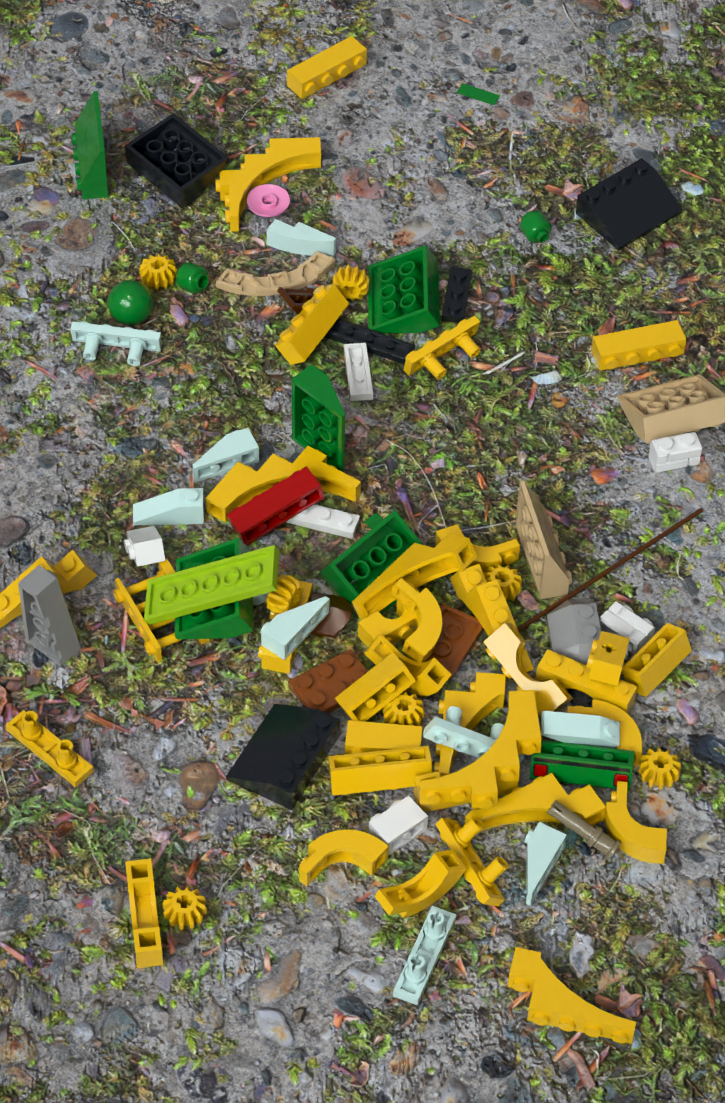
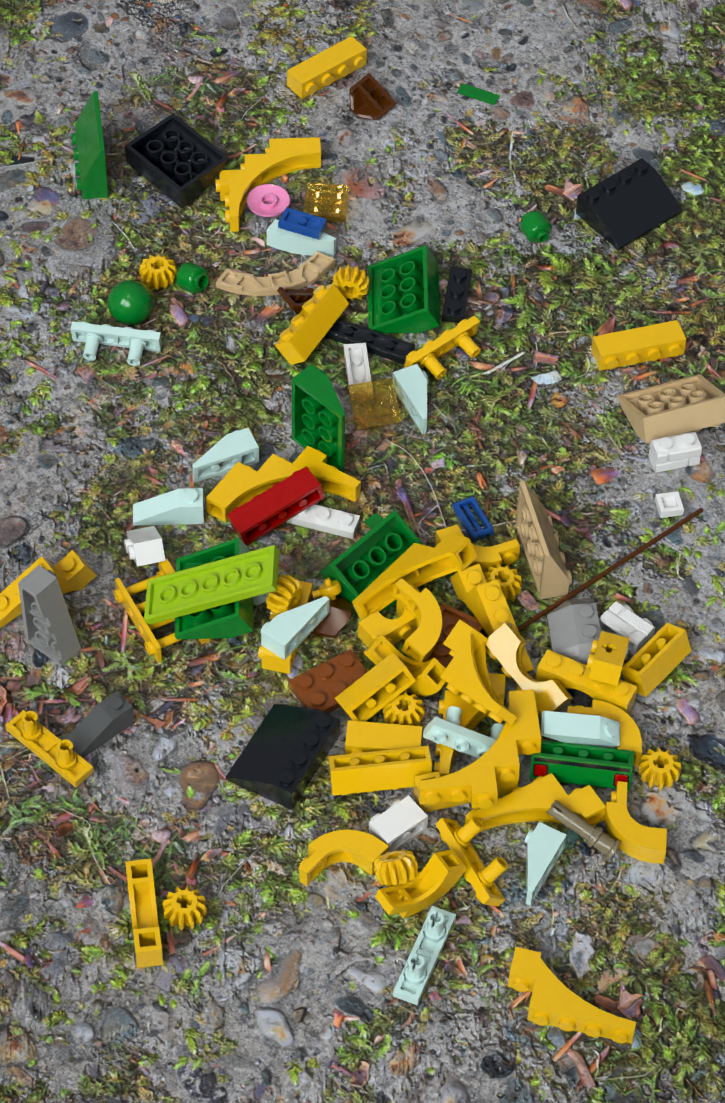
none -> dark grey slope [65,691,134,758]
none -> blue plate [278,207,327,240]
none -> clear yellow plate [303,183,349,222]
none -> yellow piece [311,578,342,600]
none -> clear yellow plate [347,378,401,431]
none -> reddish brown slope [349,73,397,121]
none -> yellow gear [374,849,418,887]
none -> light aqua slope [392,364,429,434]
none -> yellow arch [440,619,517,726]
none -> blue tile [452,496,494,542]
none -> white plate [655,491,684,518]

